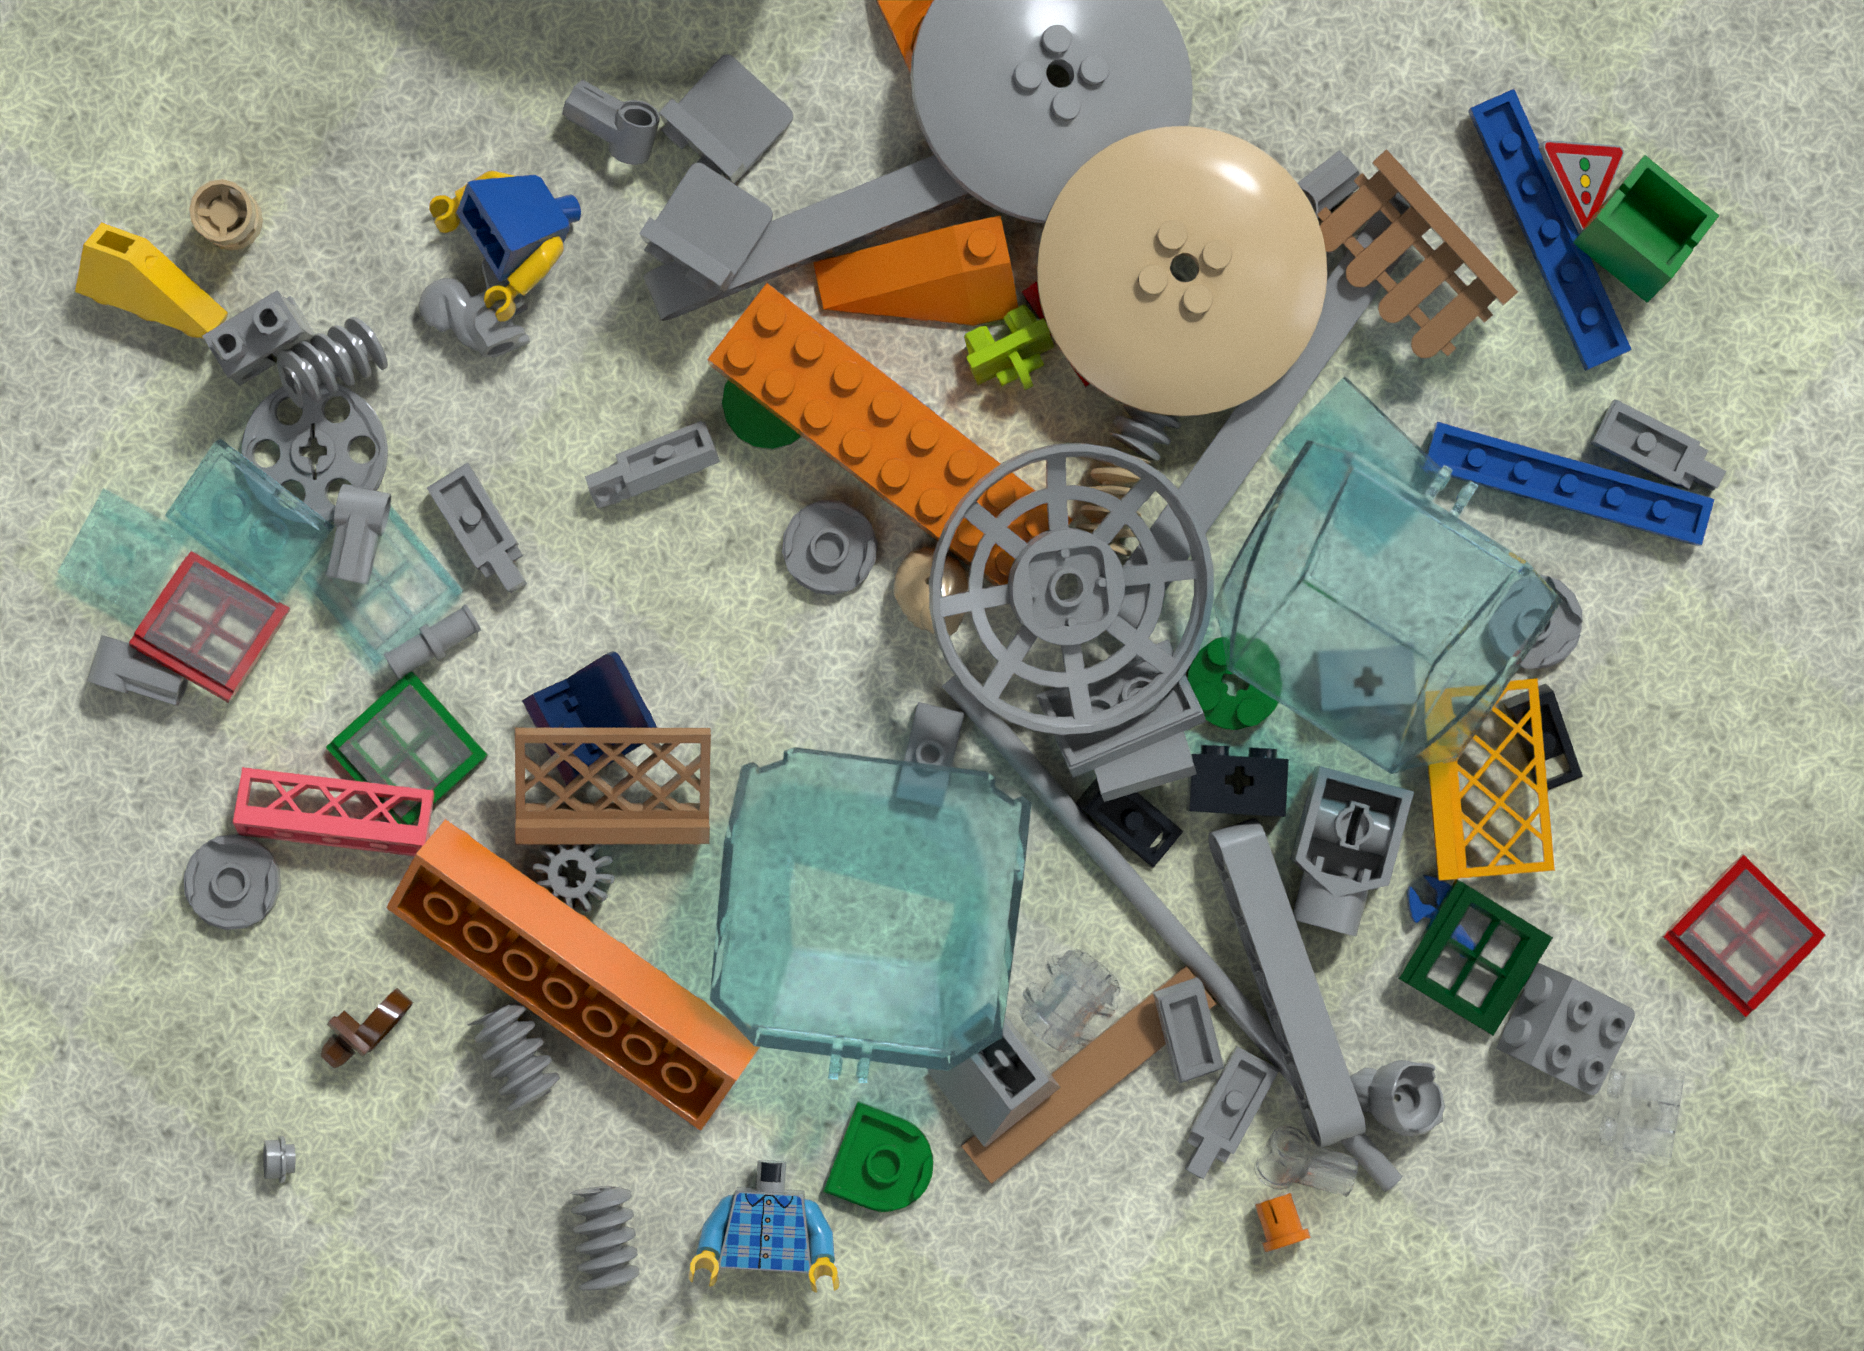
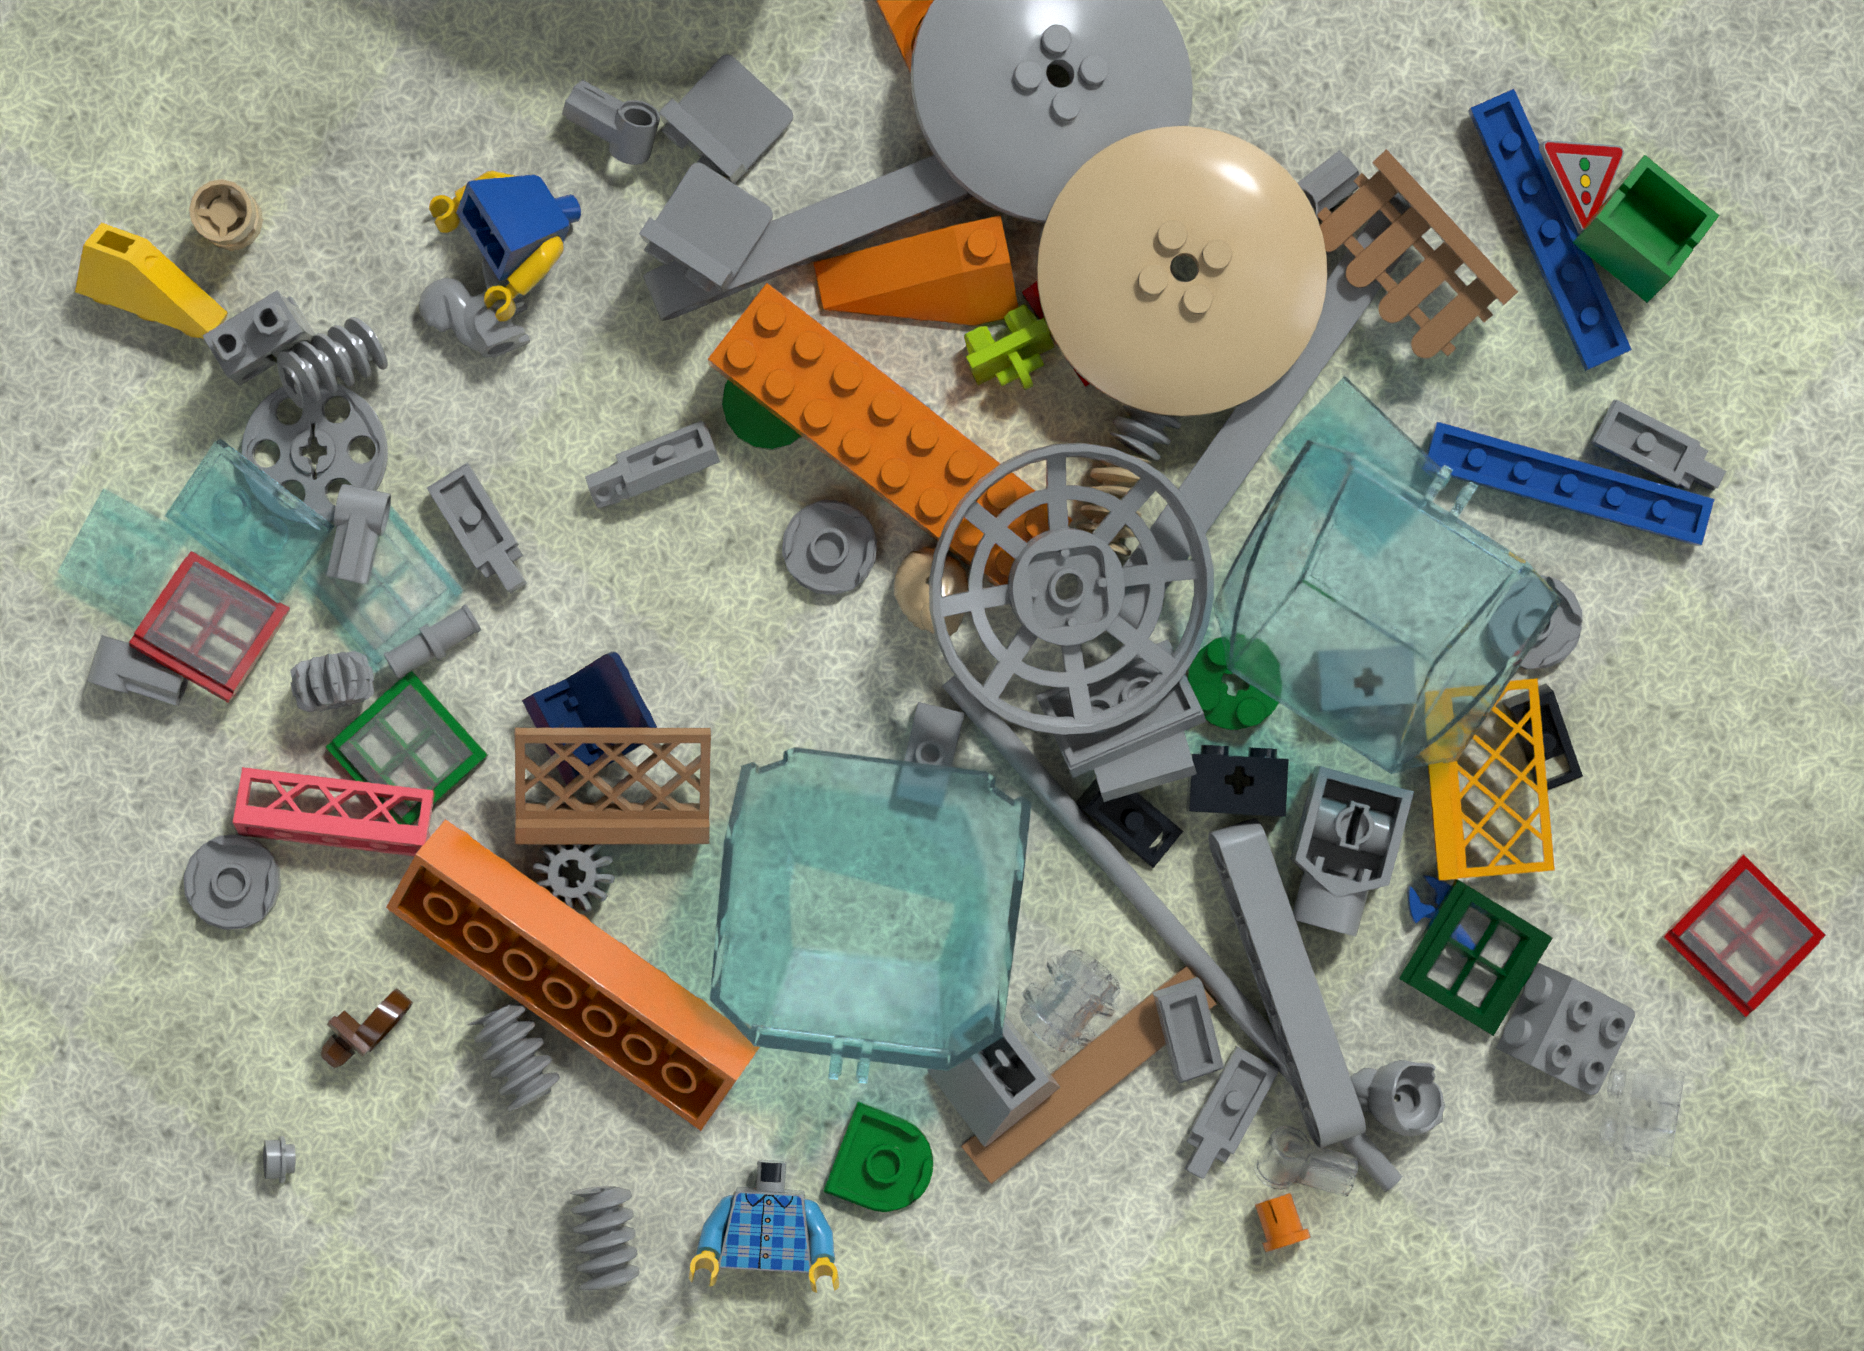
none -> light grey gear [290,651,374,712]

